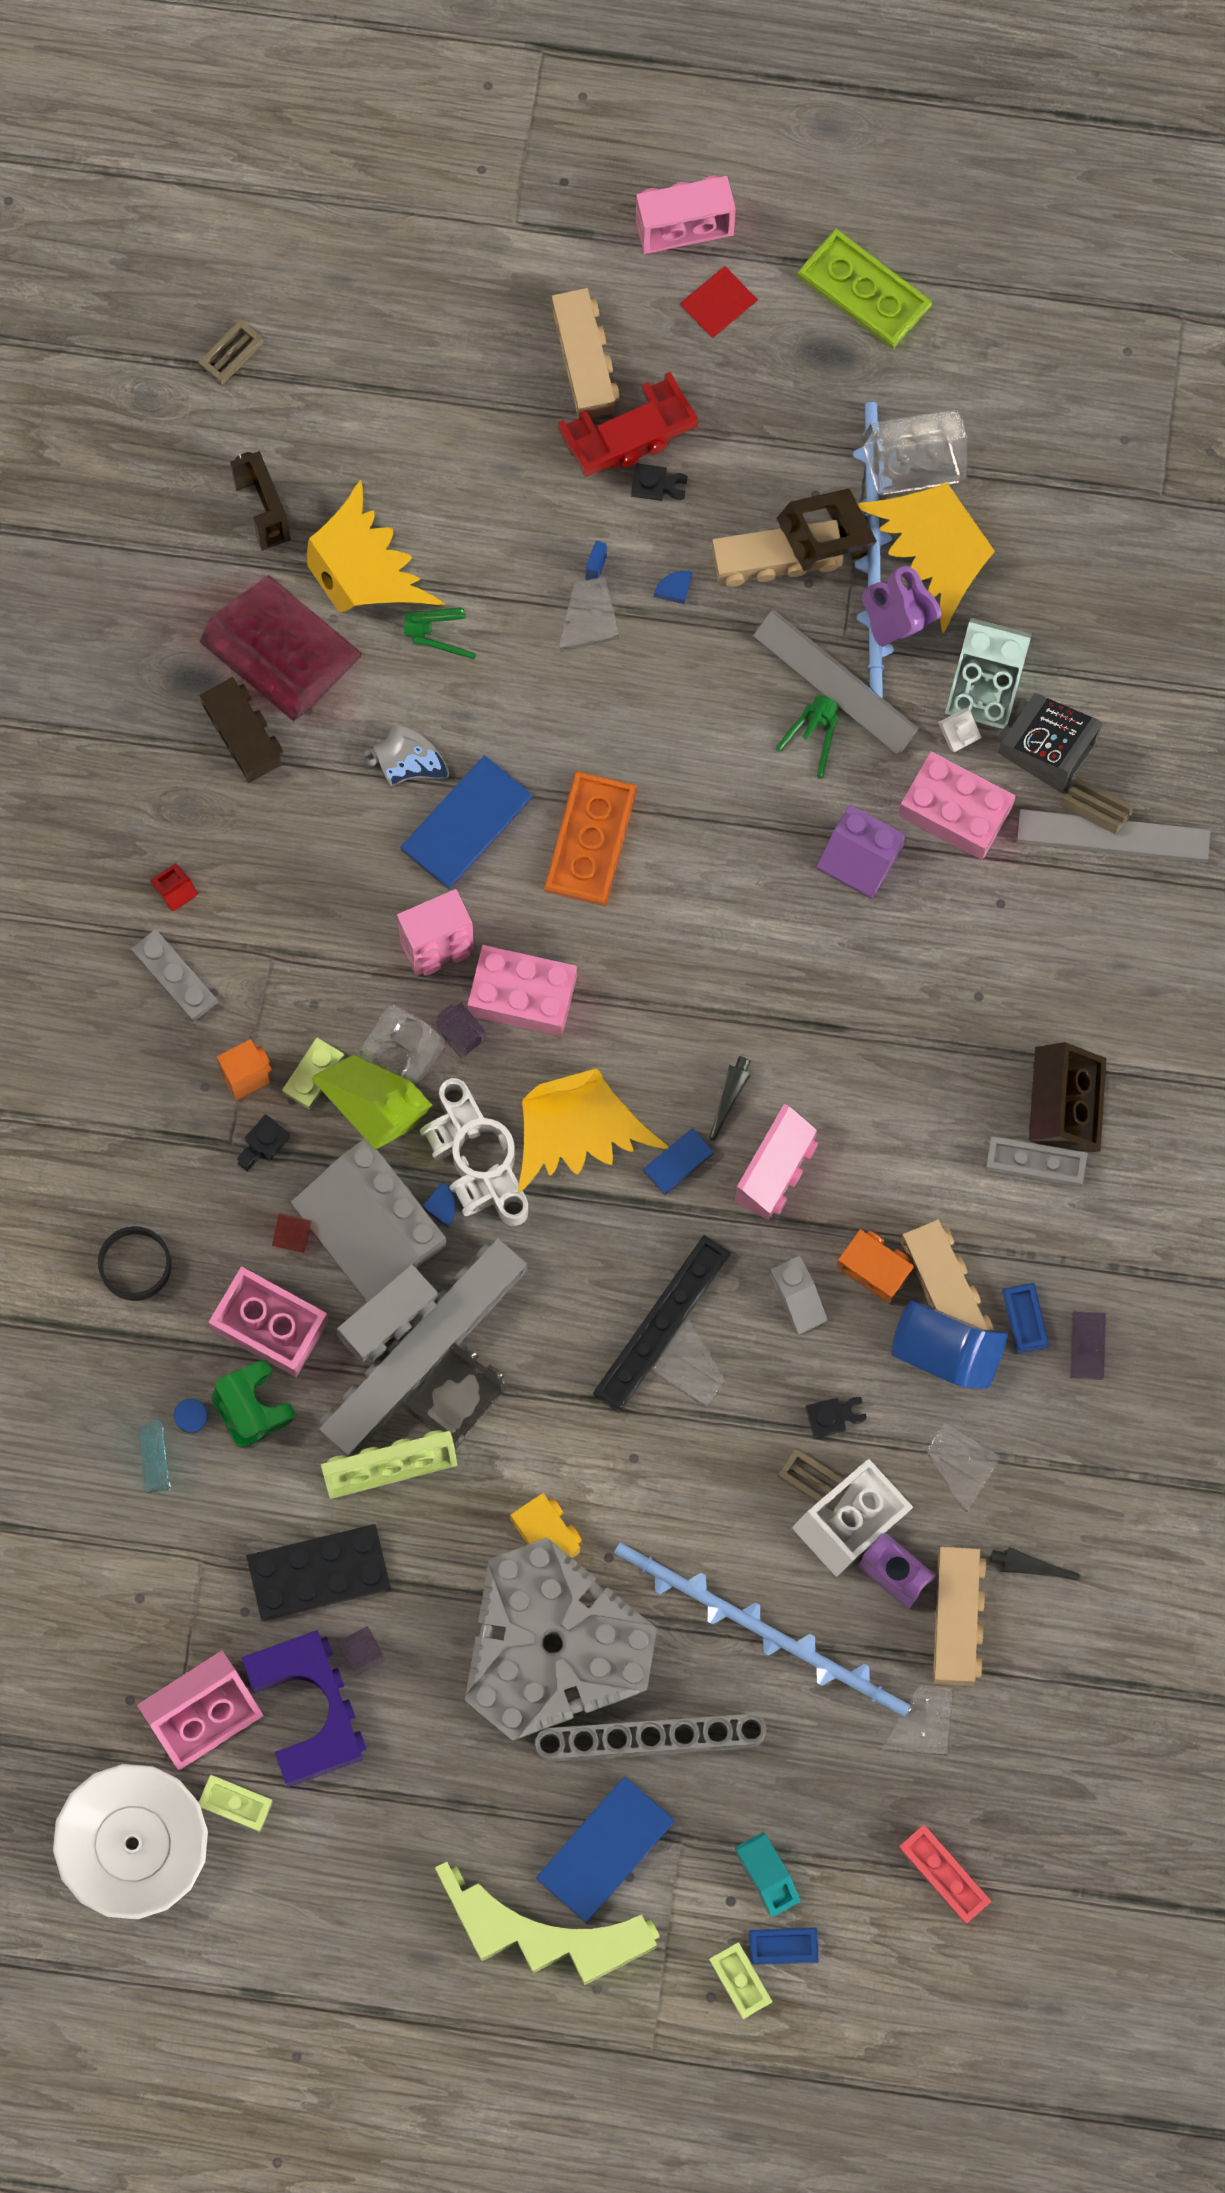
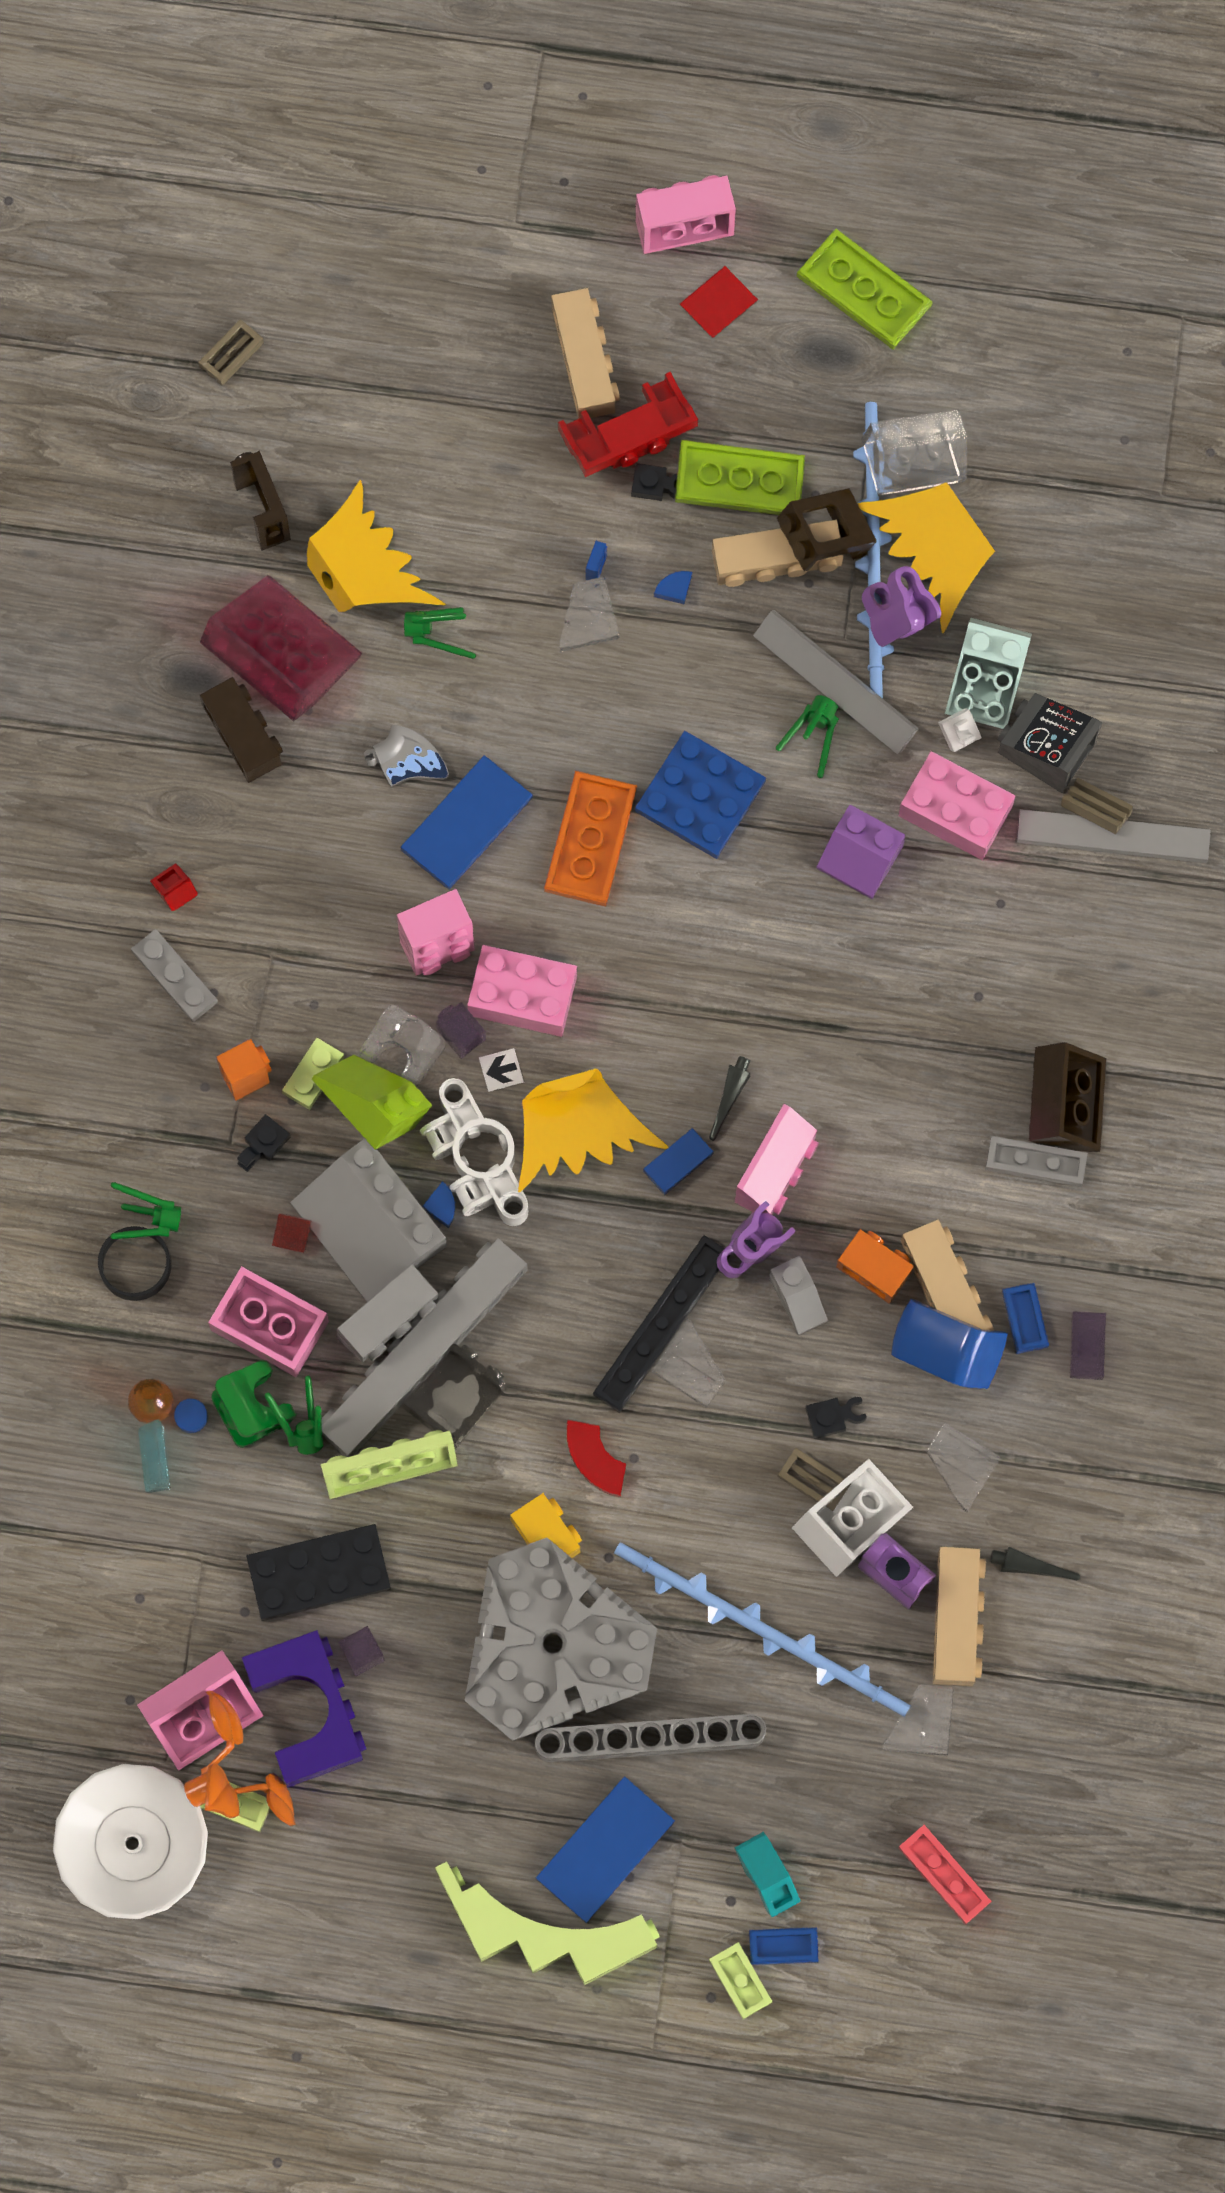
none -> green plant [110,1182,181,1239]
none -> clear orange piece [128,1378,174,1424]
none -> orange plant [184,1691,296,1826]
none -> green plant [265,1375,324,1455]
none -> white sticker [479,1048,524,1092]
none -> red tile [567,1420,626,1497]
none -> blue plate [635,730,766,859]
none -> lime tile [675,440,805,515]
none -> medium lavender piece [717,1200,796,1278]

